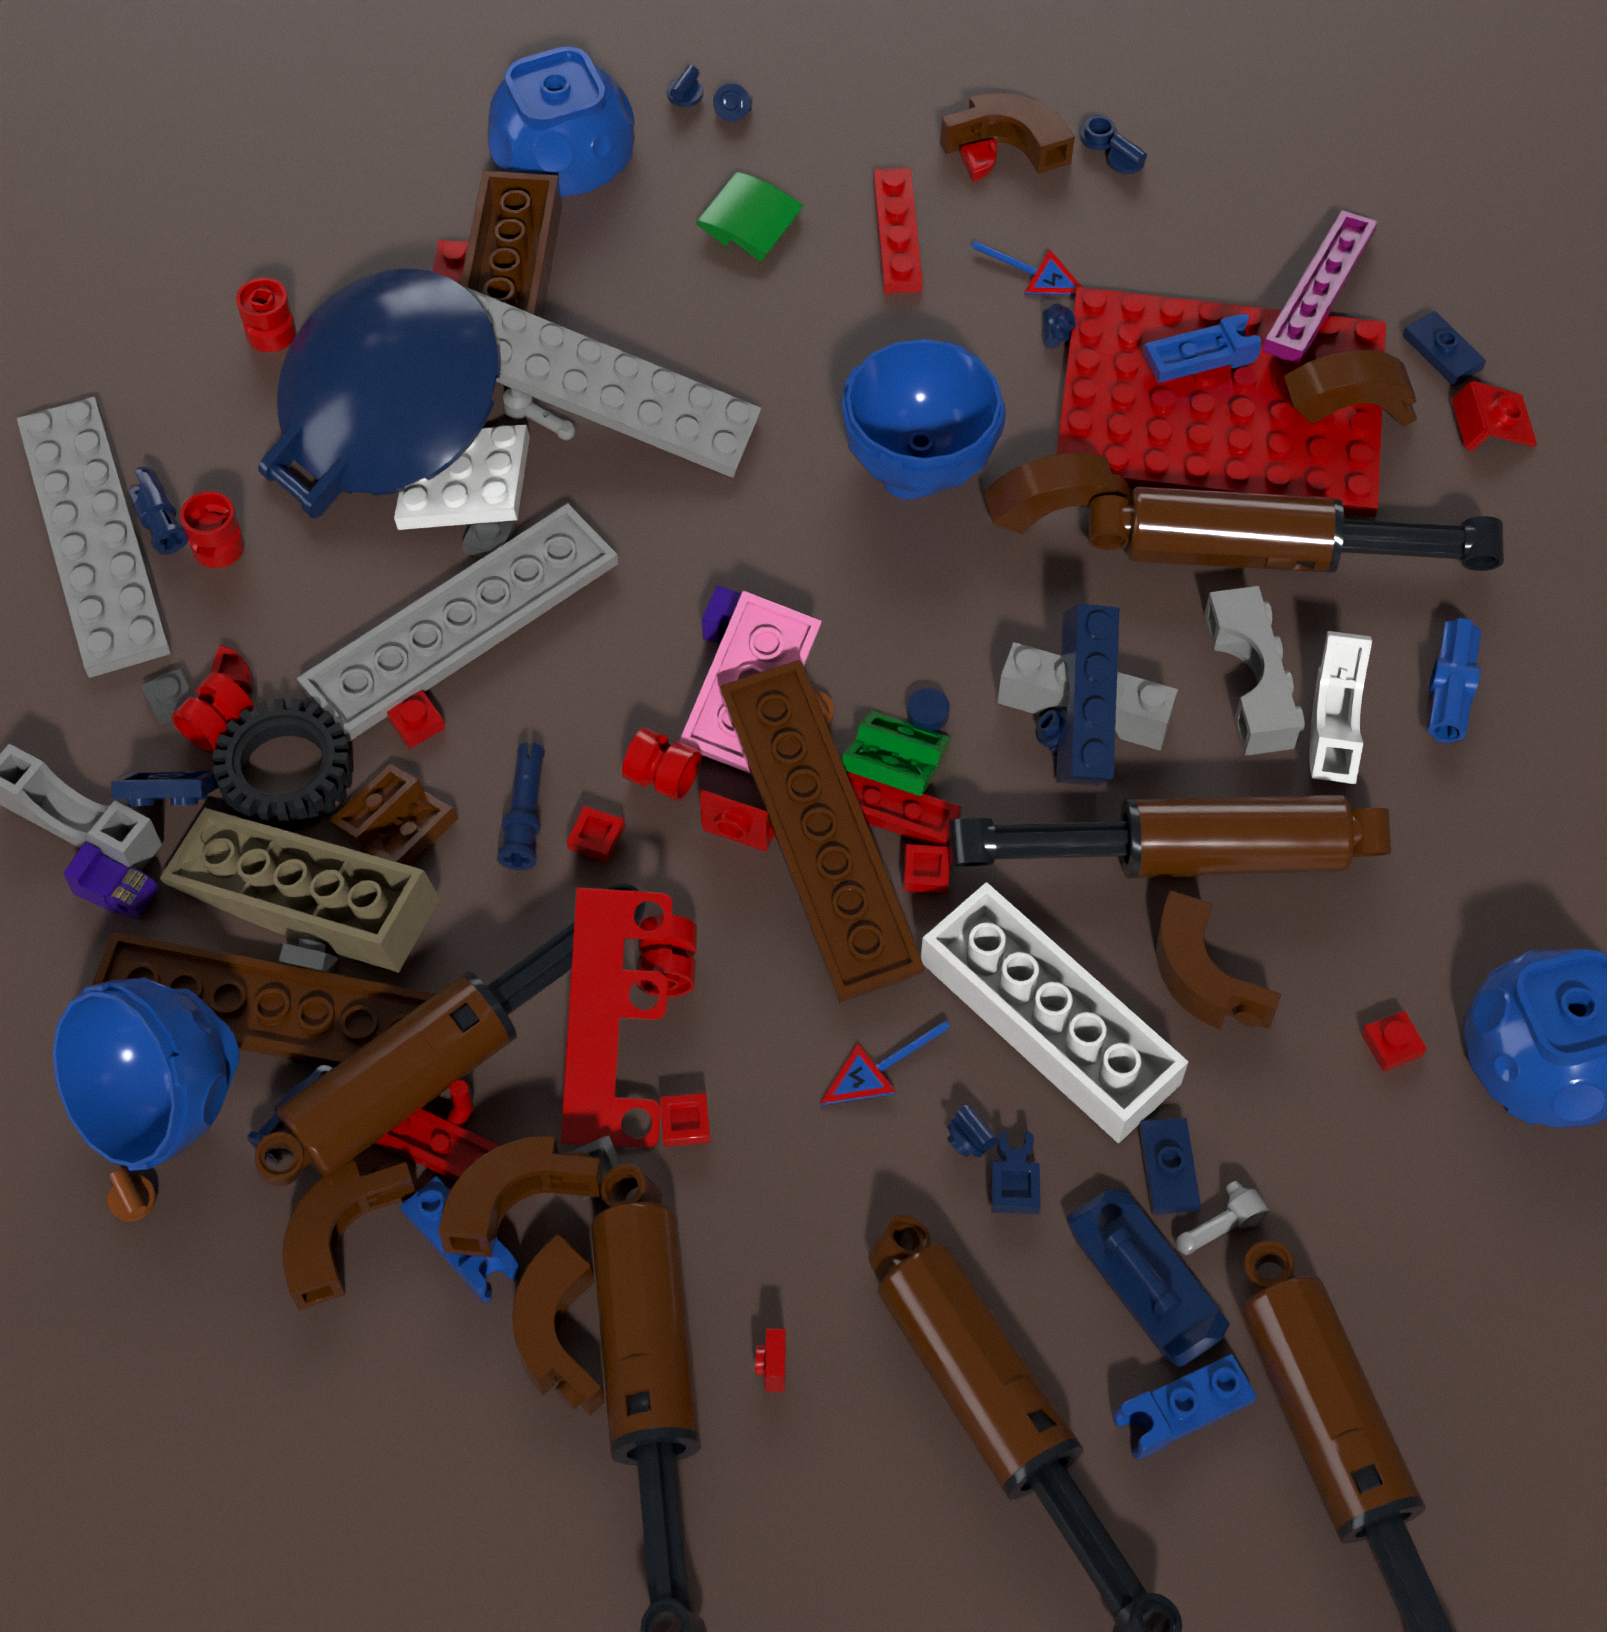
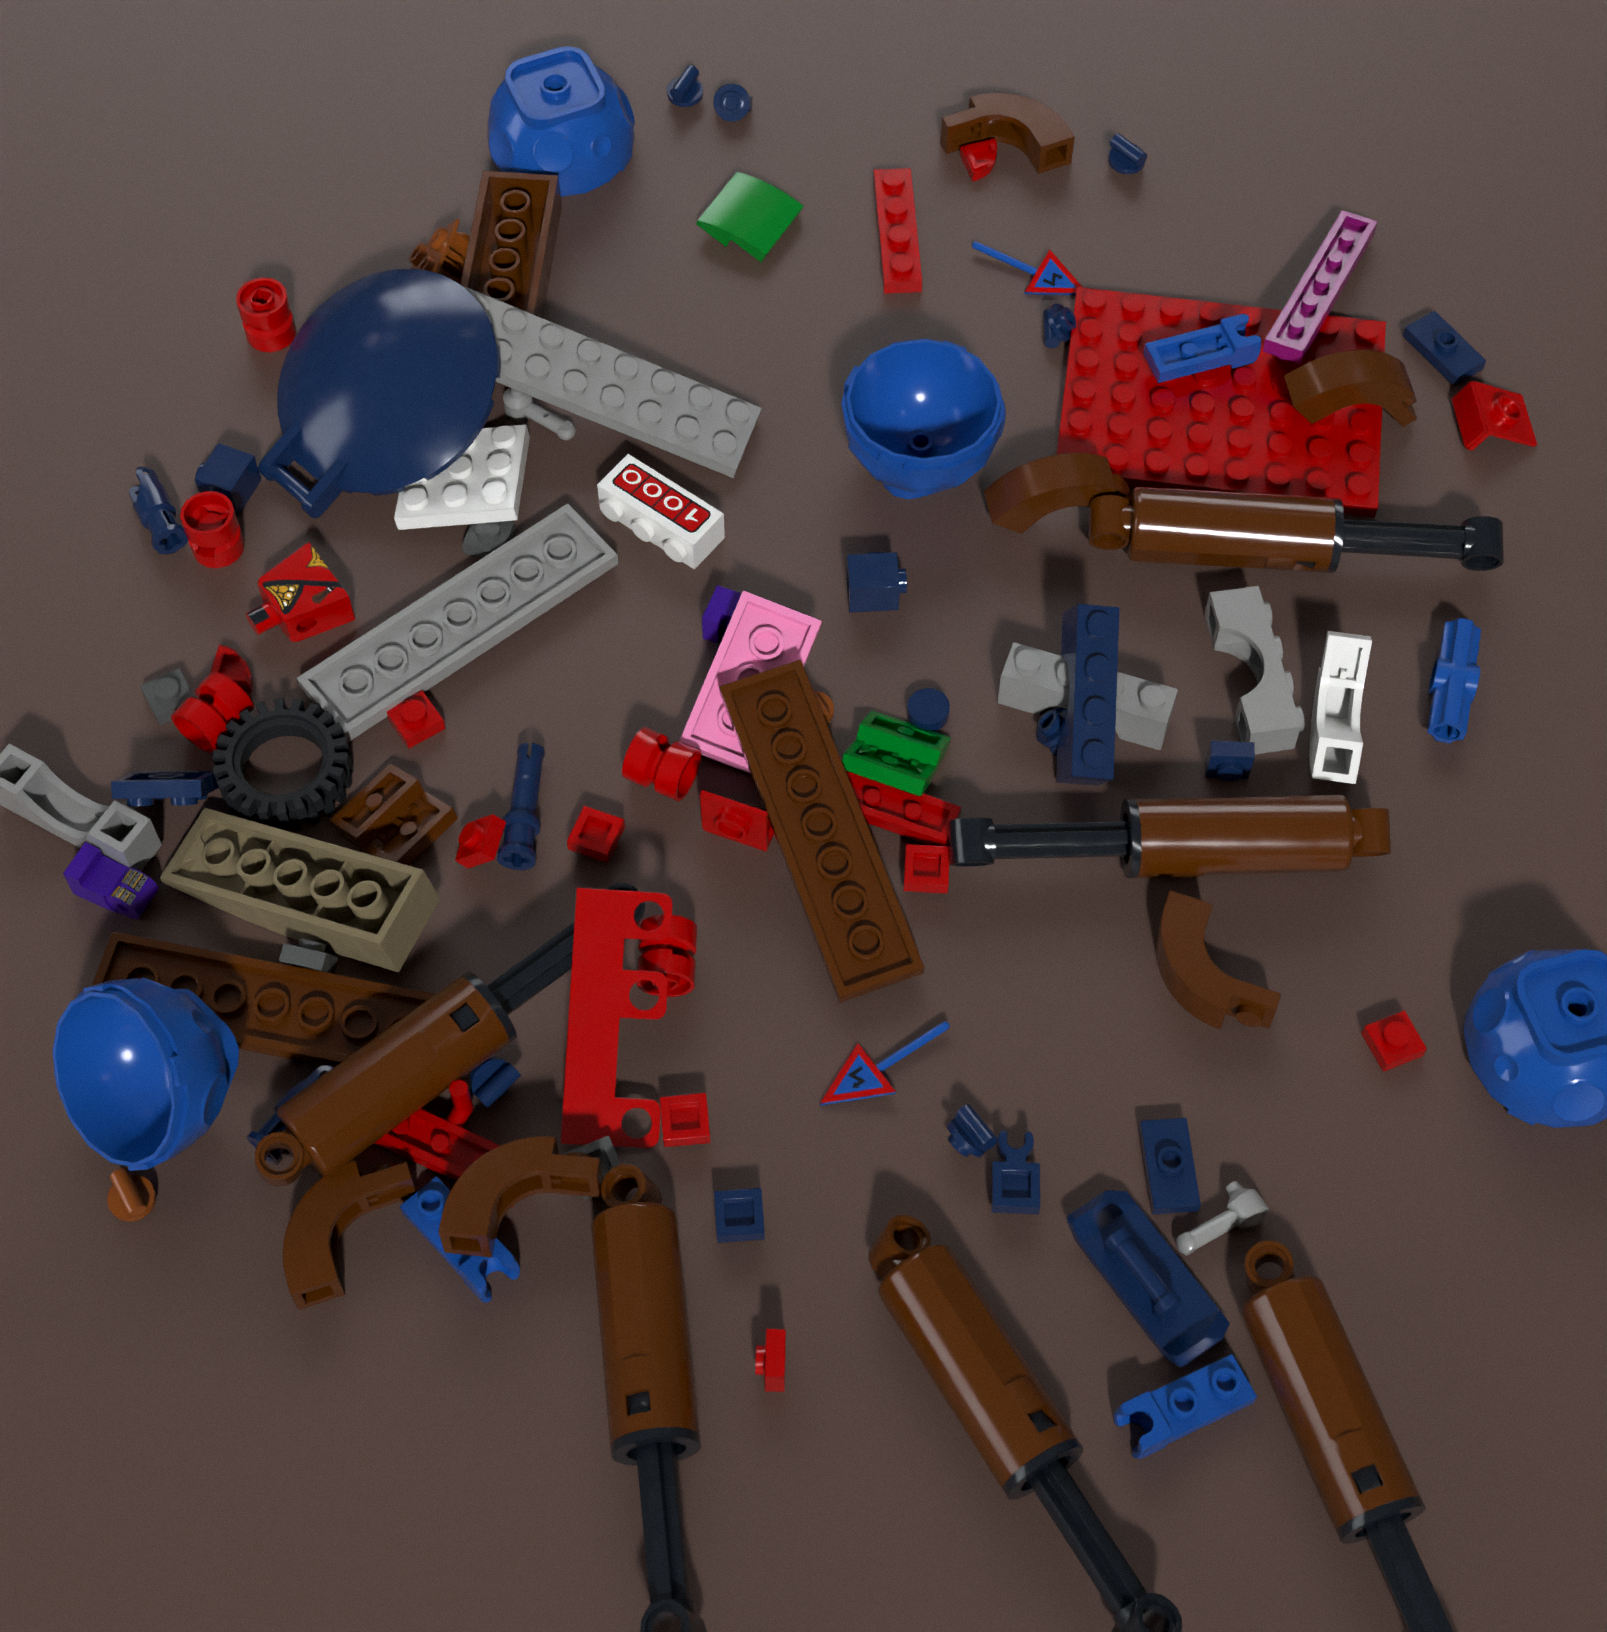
light grey plate [16,397,171,678] -> none
reddish brown arch [512,1234,605,1416] -> none
white brick [921,882,1188,1144] -> none
dark blue plate [1080,115,1118,150] -> none
none -> dark blue brick [195,443,261,516]
none -> red torso [246,543,355,642]
none -> dark orange hinge [409,218,470,282]
none -> red plate [455,814,506,869]
none -> dark blue plate [469,1056,521,1108]
none -> white brick [597,454,725,570]
none -> dark blue plate [714,1188,765,1243]
none -> dark blue brick [846,551,907,613]
none -> dark blue plate [1205,741,1255,781]

